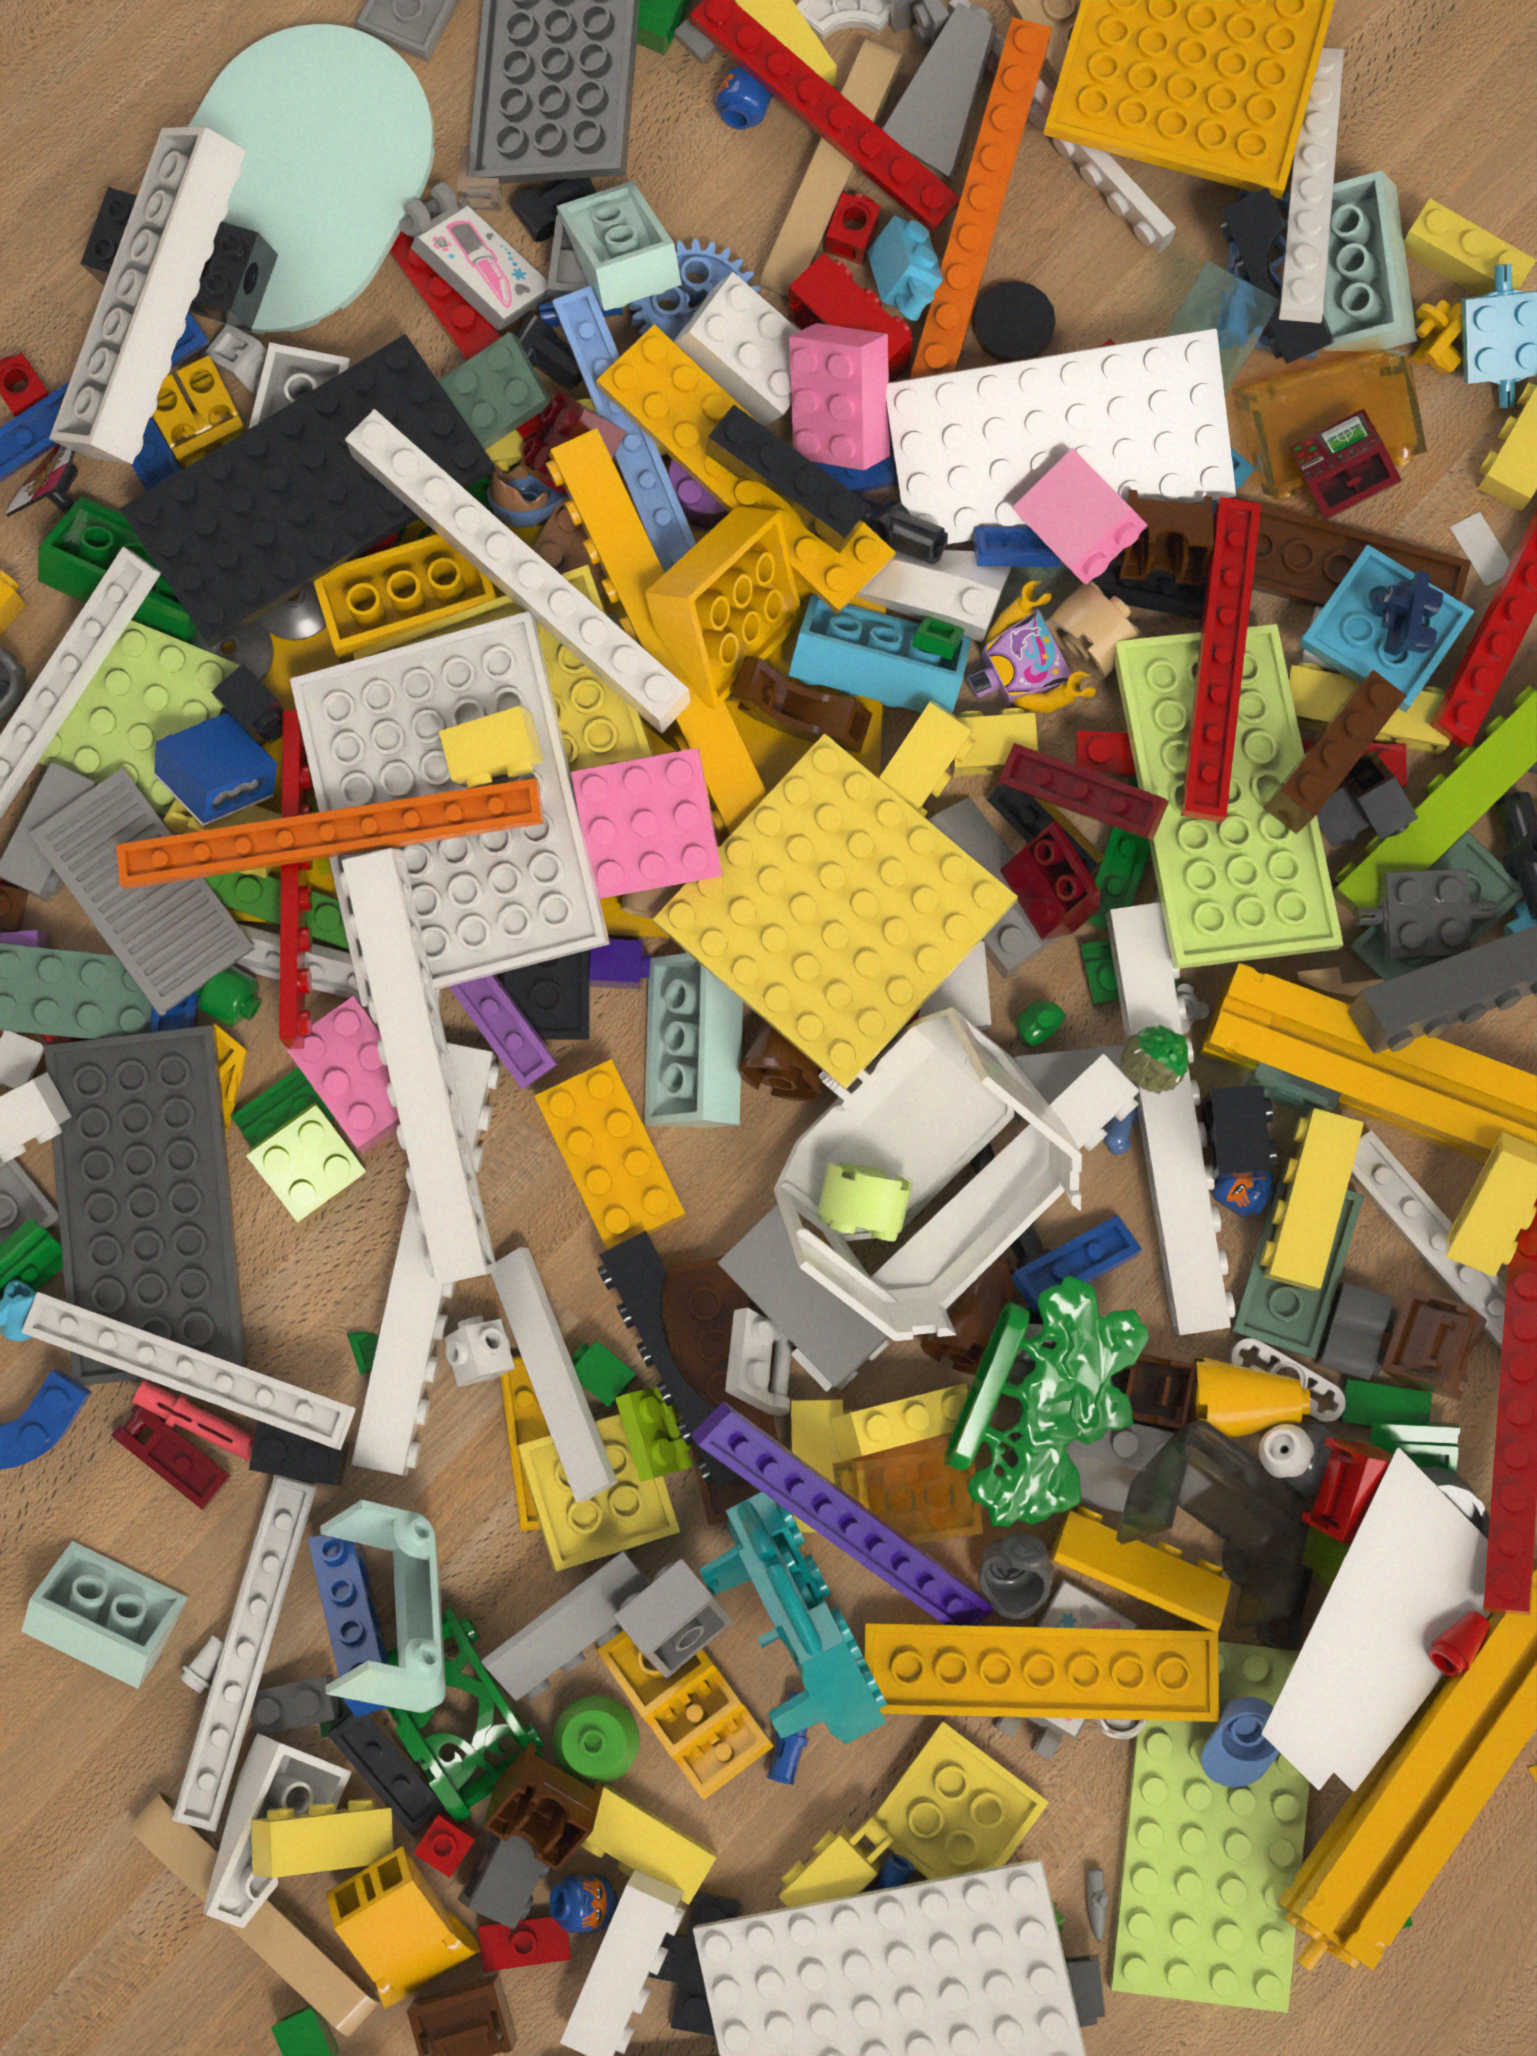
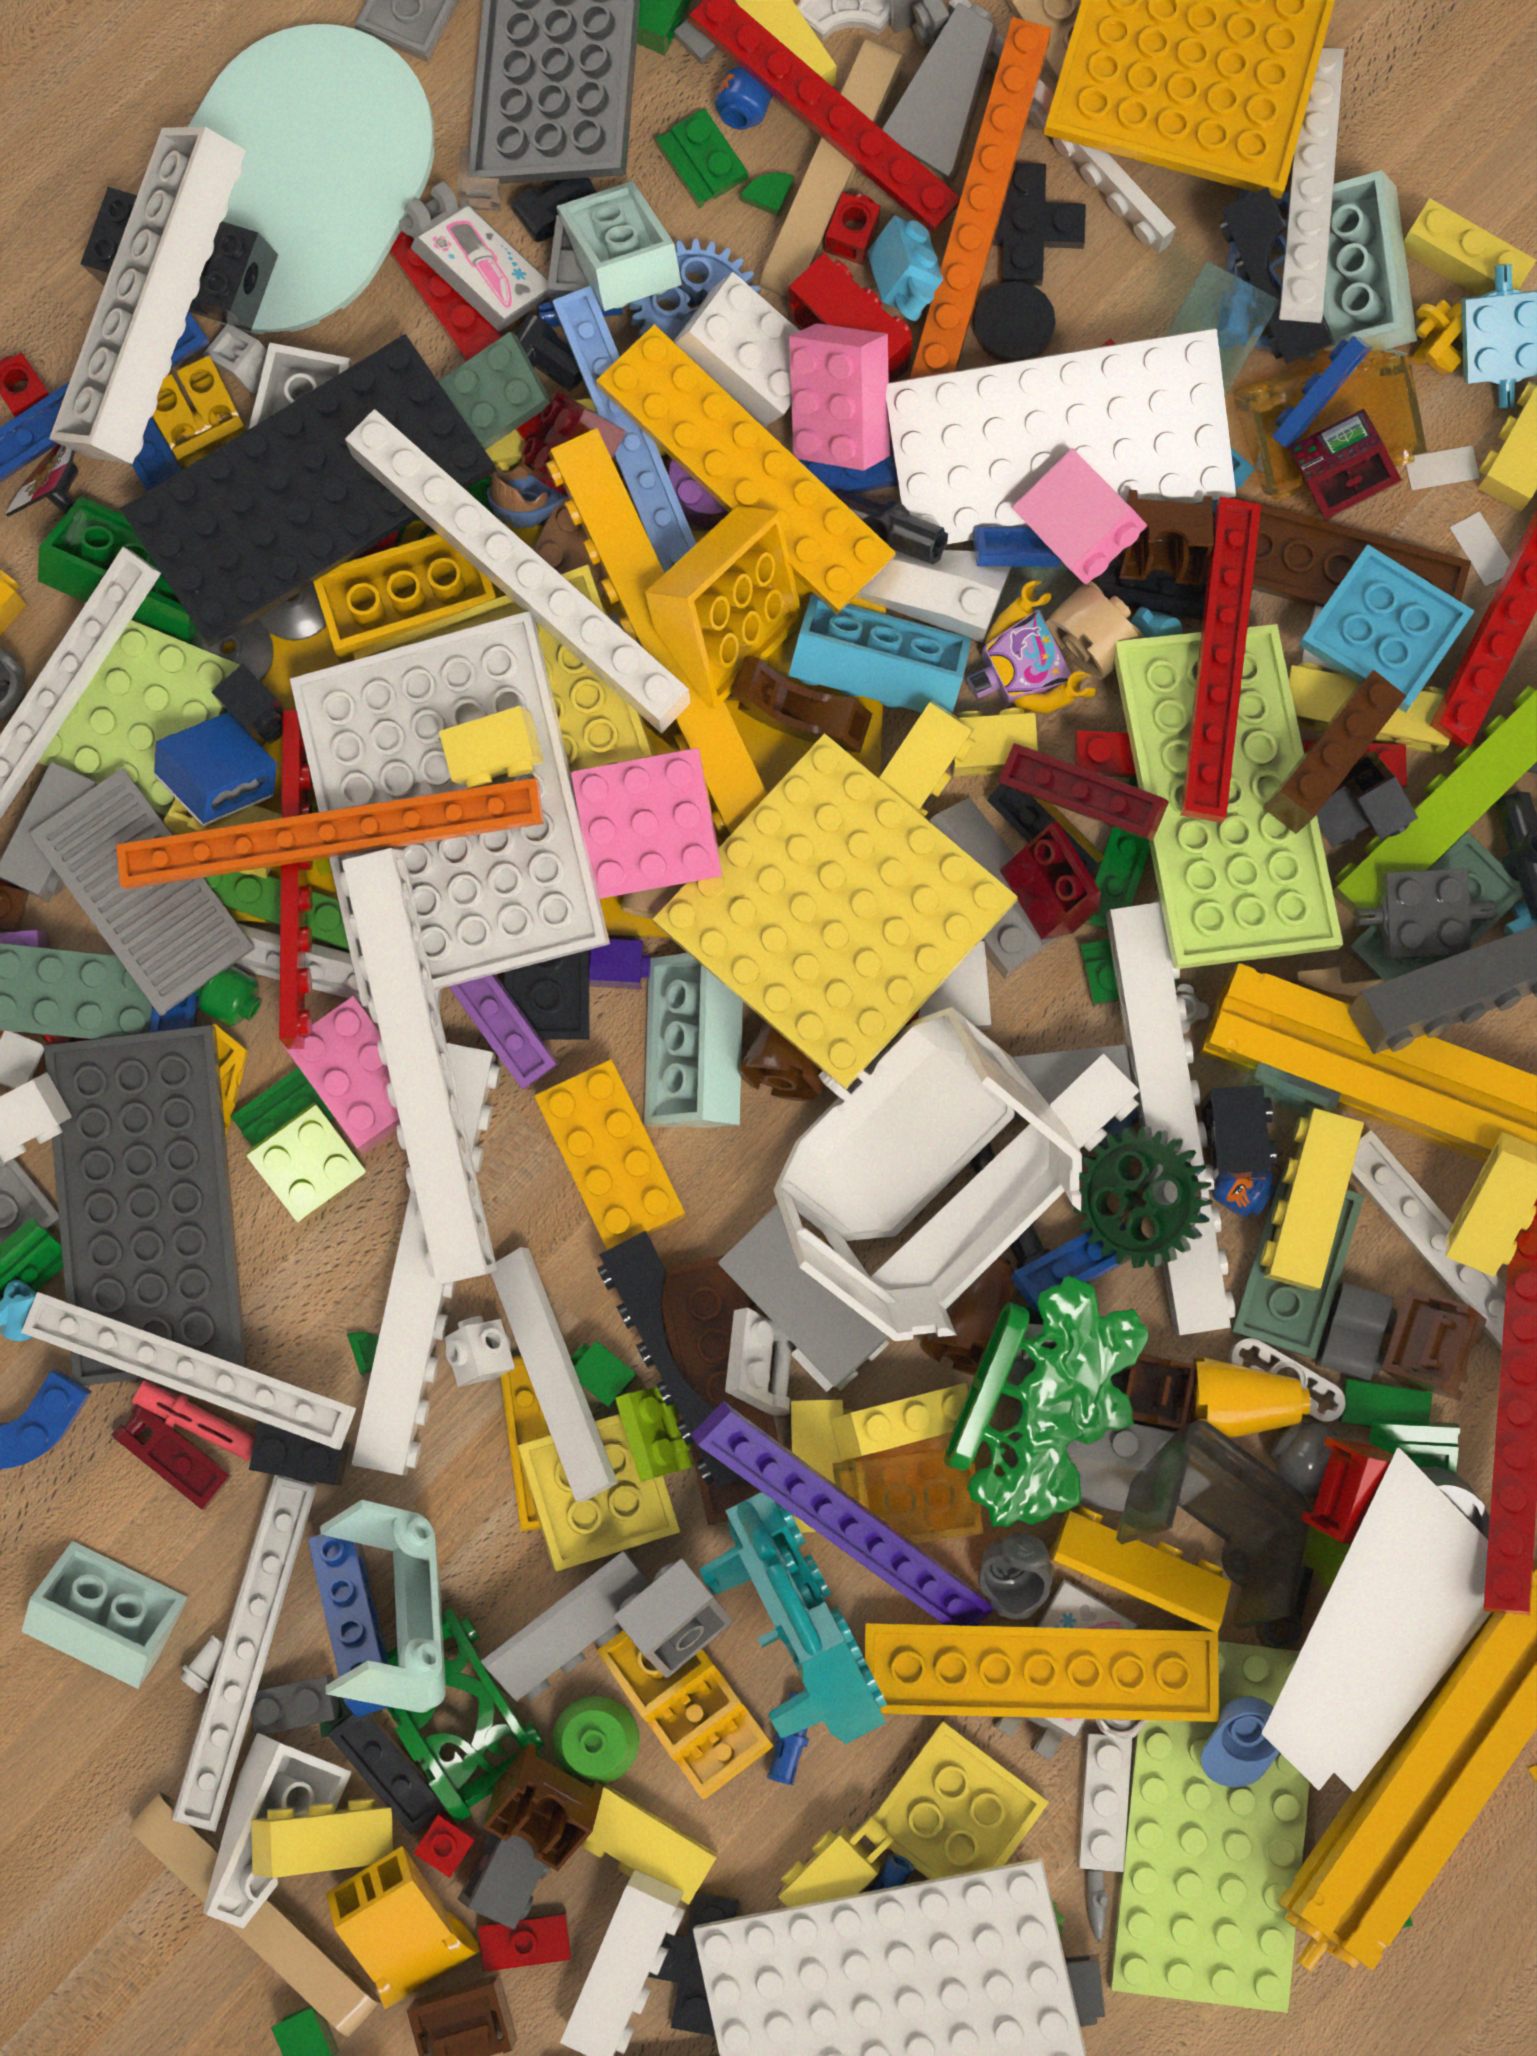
blue head [549,1873,619,1933] -> none
black arch [705,405,870,554] -> none
yellowish green brick [817,1162,913,1241] -> none
green tile [912,616,965,660] -> none
green piece [1016,1000,1066,1048] -> none
piece [1120,1024,1189,1094] -> none
white plate [1258,1424,1314,1478] -> none
dark blue hips [1372,570,1443,656] -> none
red cone [1428,1611,1491,1677] -> none
none -> green plate [655,108,748,208]
none -> green tile [741,173,795,217]
none -> black plate [993,163,1086,286]
none -> dark green gear [1073,1127,1213,1268]
none -> white plate [1078,1732,1132,1872]
none -> medium azure piece [1130,607,1182,638]
none -> blue plate [1272,336,1372,447]
none -> white sticker [1405,446,1480,490]

